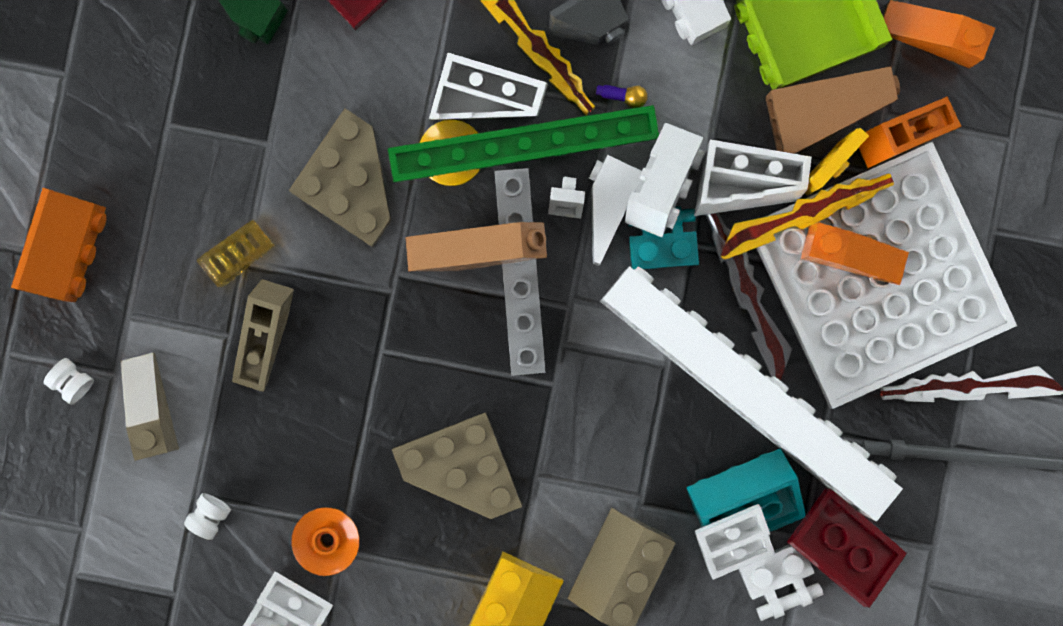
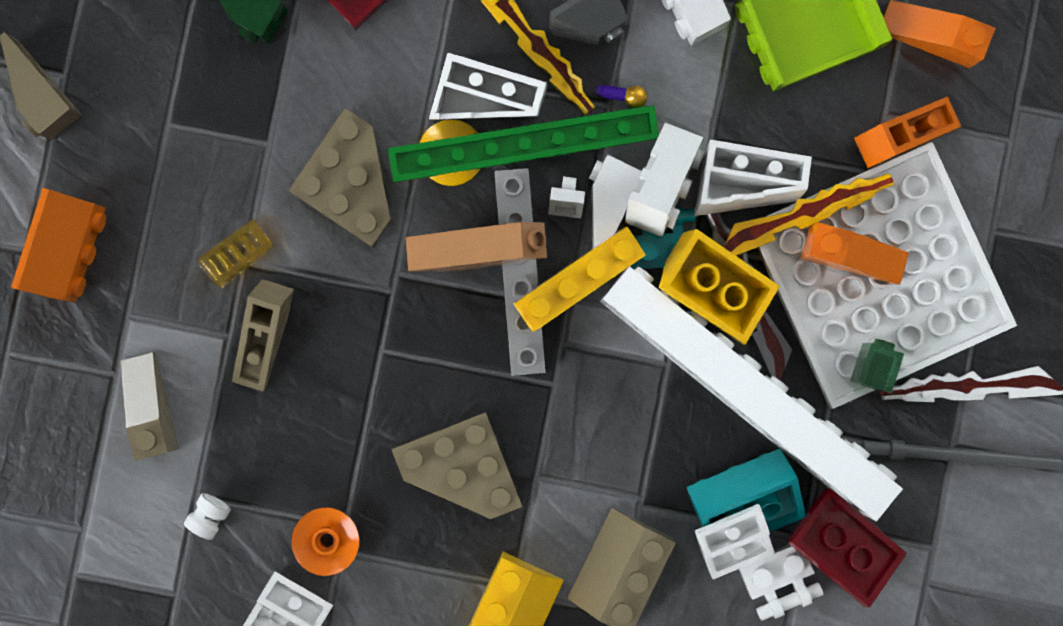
white wheel [44,358,94,405] -> none
medium nougat slope [765,66,900,154] -> none
yellow plate [805,128,869,196] -> none
none -> dark tan slope [0,32,82,140]
none -> yellow plate [513,227,646,332]
none -> yellow slope [659,229,780,345]
none -> clear green brick [850,338,904,393]

